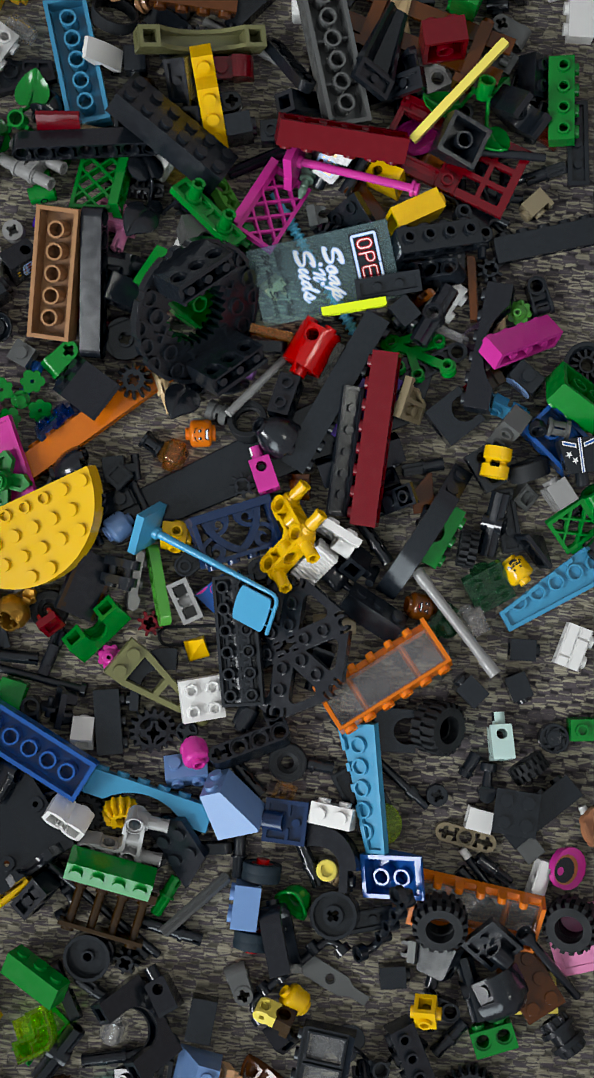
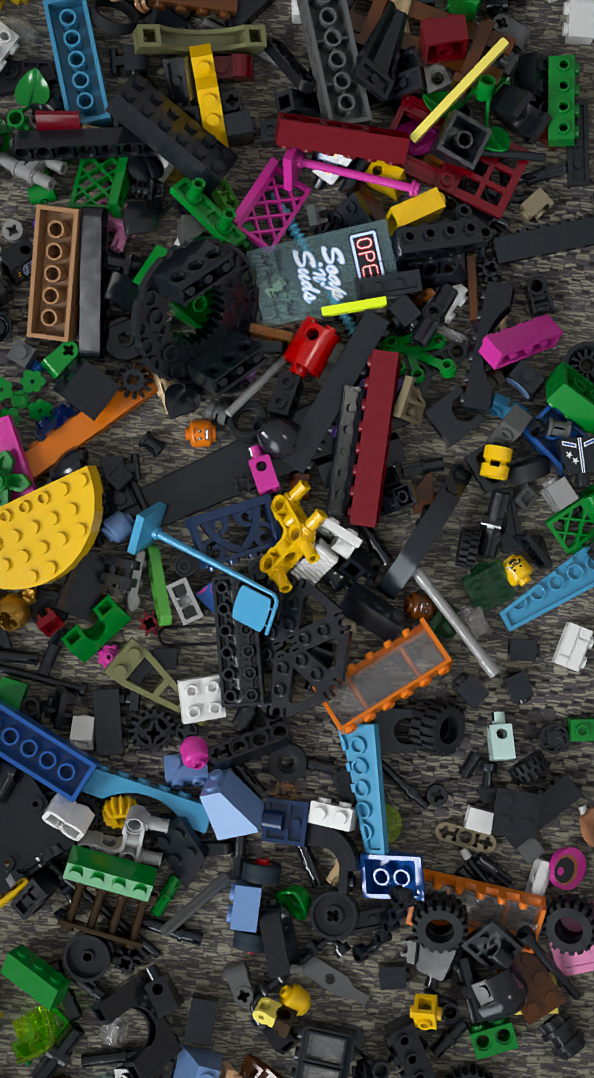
white slope [82,36,123,73] -> none
clear orange head [157,438,189,472] -> none
yellow brick [160,520,192,553] -> none
yellow slope [183,635,210,662] -> none
black axle [228,146,286,179] -> none
sand green bar [298,167,317,199] -> none
light yellow tile [316,859,338,882] -> none
green arch [421,507,467,569] -> none
bright green plant [508,299,532,325] -> none

